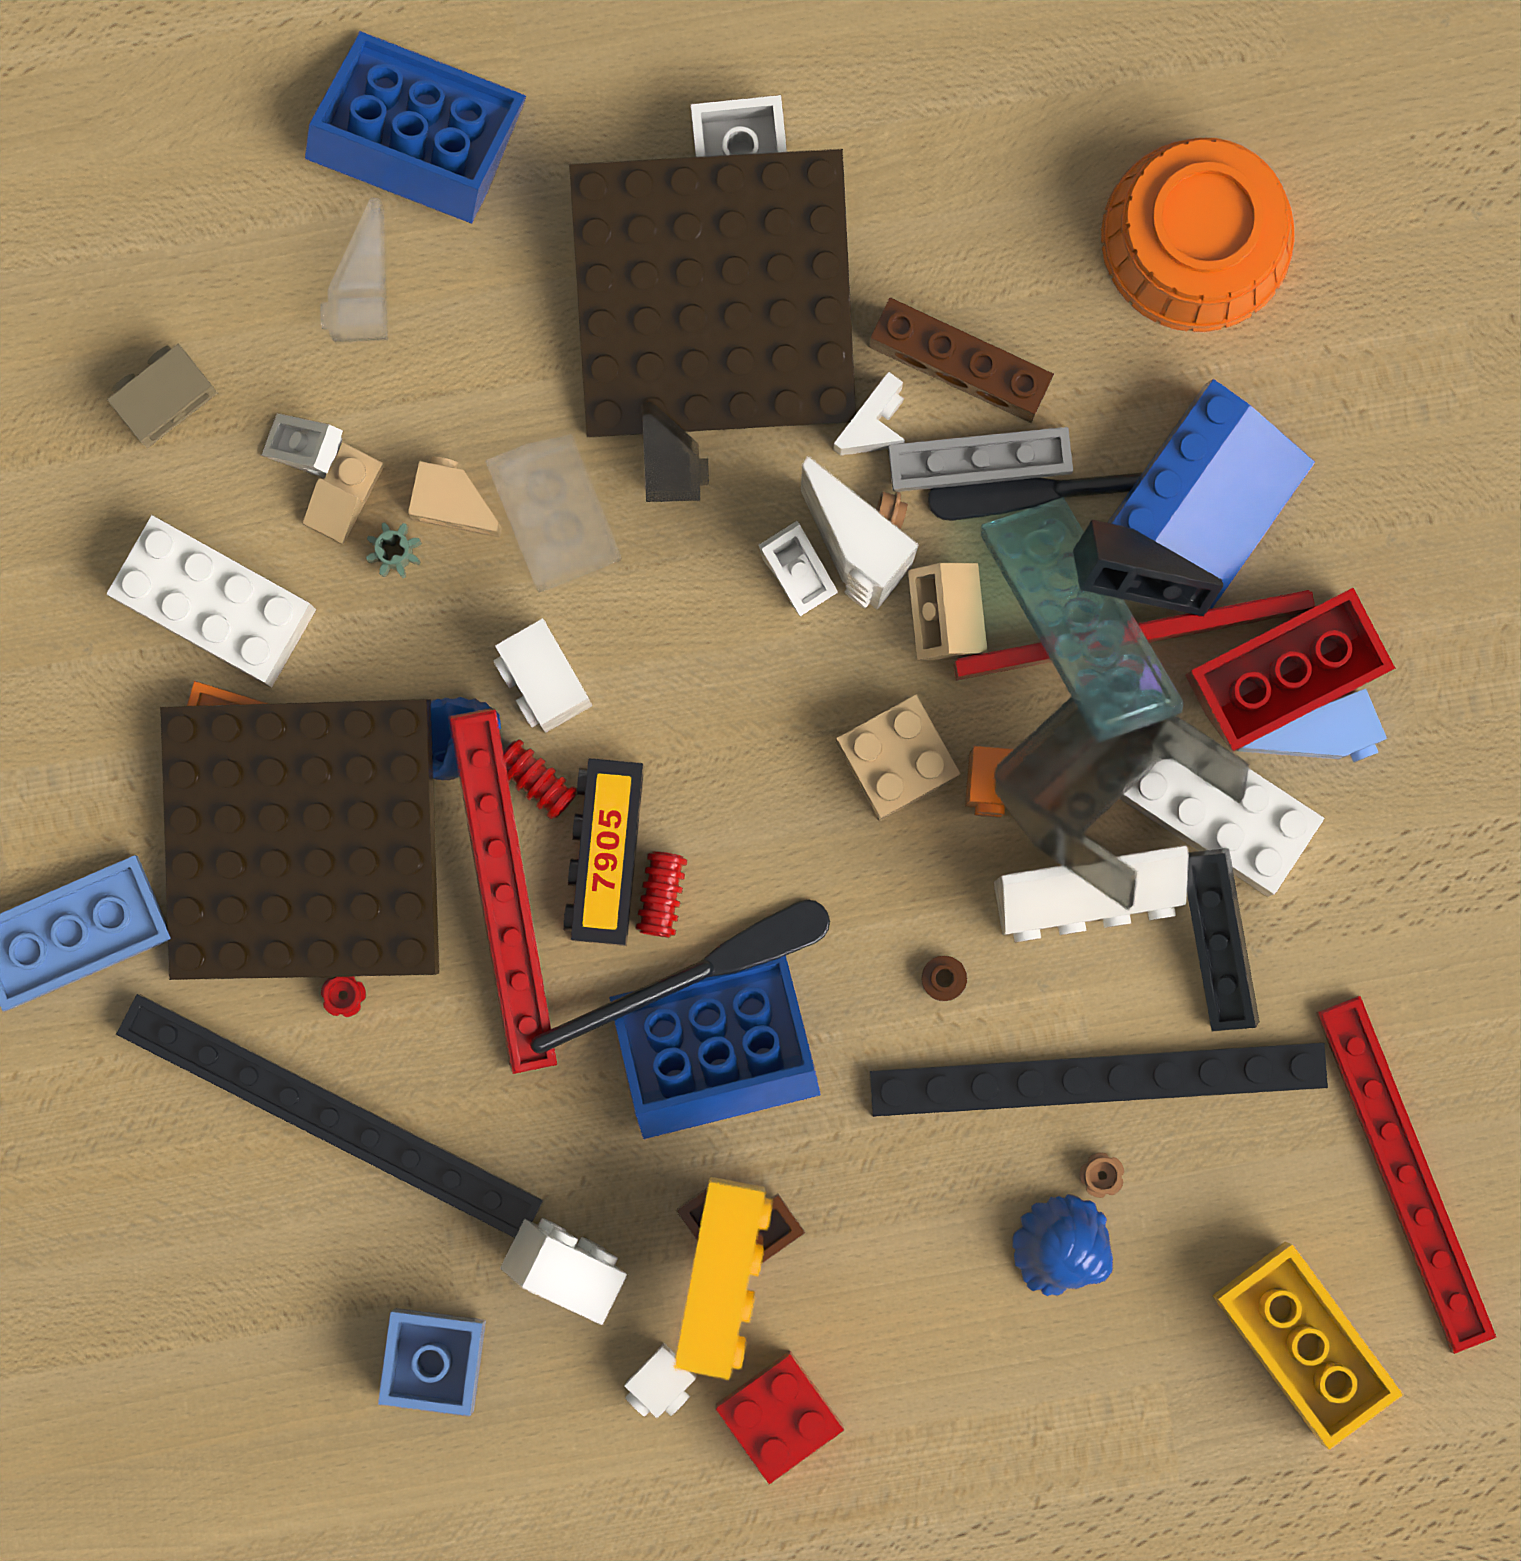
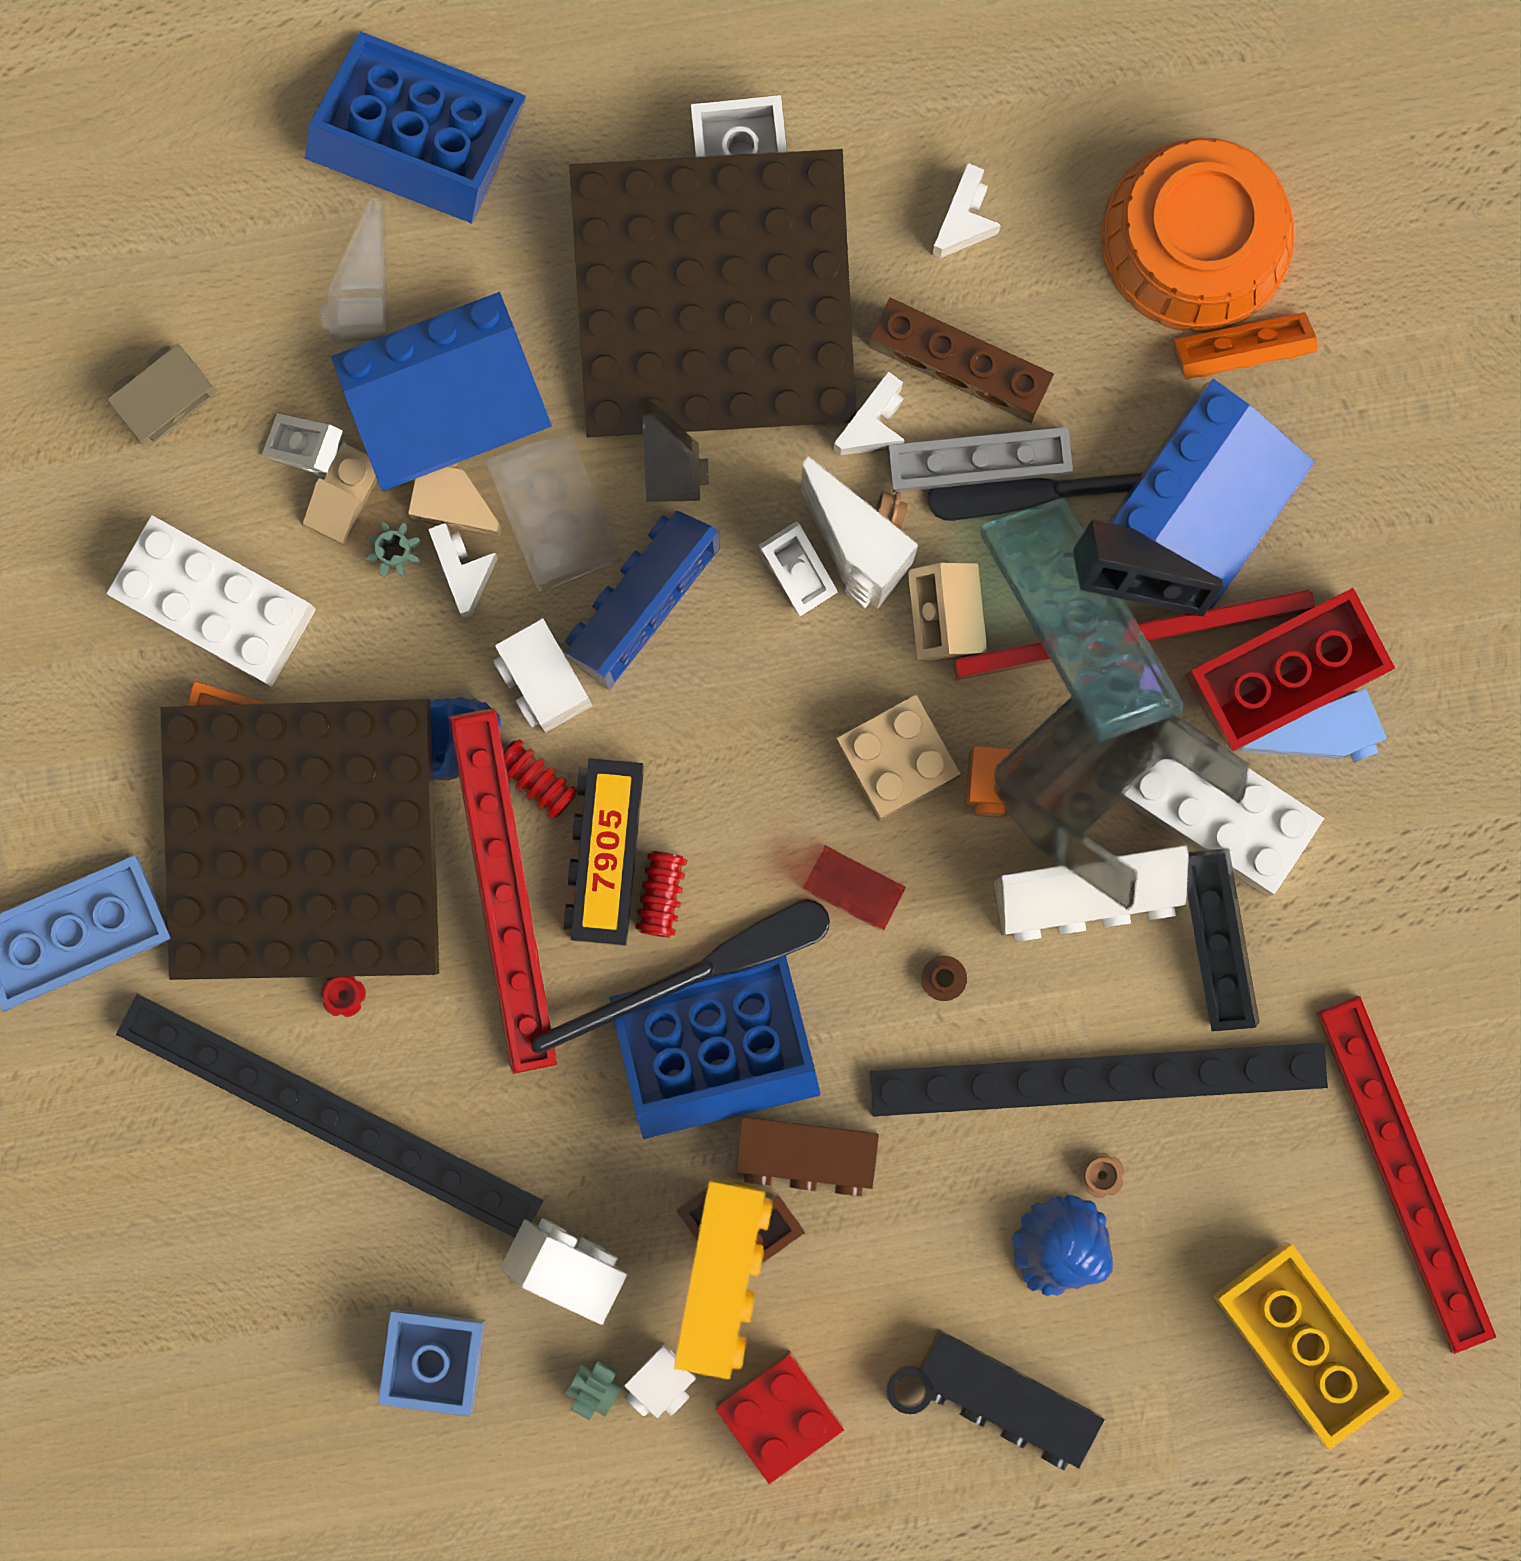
none -> blue slope [331,292,552,491]
none -> white slope [428,523,498,619]
none -> blue slope [564,510,720,690]
none -> sand green gear [566,1361,622,1420]
none -> reddish brown brick [736,1117,879,1196]
none -> clear red hinge [803,845,906,931]
none -> black hinge [886,1329,1105,1471]
none -> white slope [932,163,1001,258]
none -> orange plate [1174,312,1318,379]

